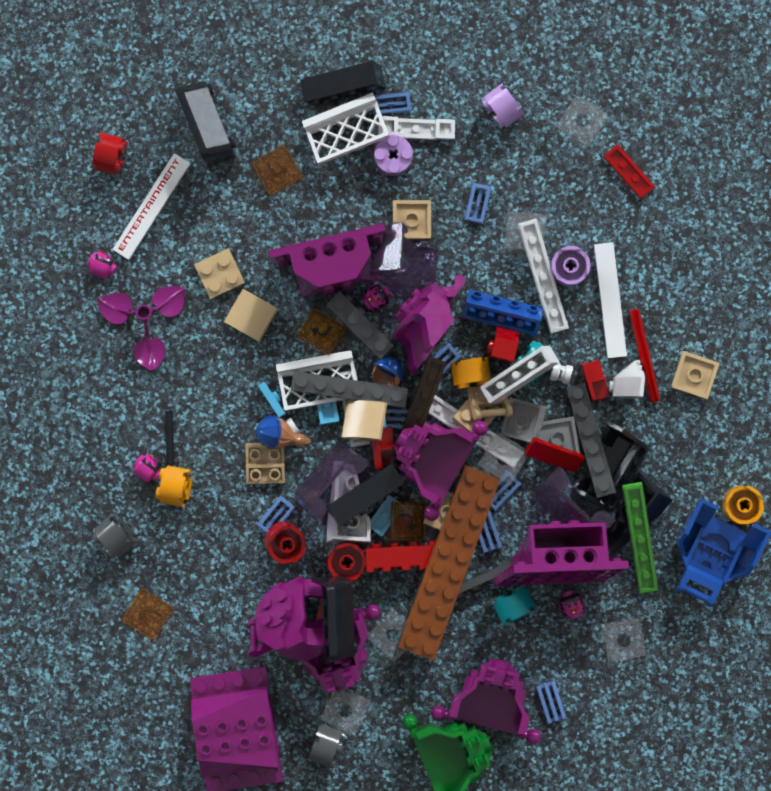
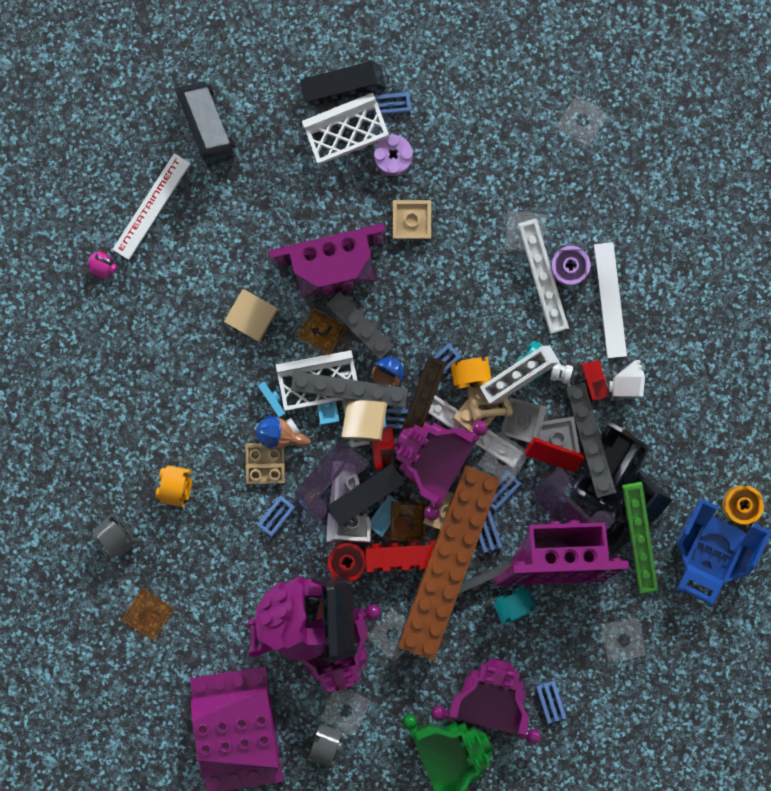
red brick [92,132,128,175] -> none
magenta plant [98,286,185,371] -> none
dark pink head [133,454,162,483] -> none
black bar [165,411,174,467] -> none
tan plate [194,248,245,299] -> none
clear orange piece [252,144,303,196] -> none
red brick [264,521,306,564] -> none
head [362,284,391,312] -> none
clear purple windscreen [369,222,438,295] -> none
white slope [378,116,455,140] -> none
magenta piece [392,275,465,375] -> none
blue brick [462,290,543,336] -> none
medium blue tile [464,183,492,225] -> none
lavender brick [482,83,525,128] -> none
red wedge [486,326,519,364] -> none
head [558,590,586,619] -> none
red tile [603,144,655,200] -> none
red axle [629,309,660,402] -> none
tan plate [671,351,720,399] -> none

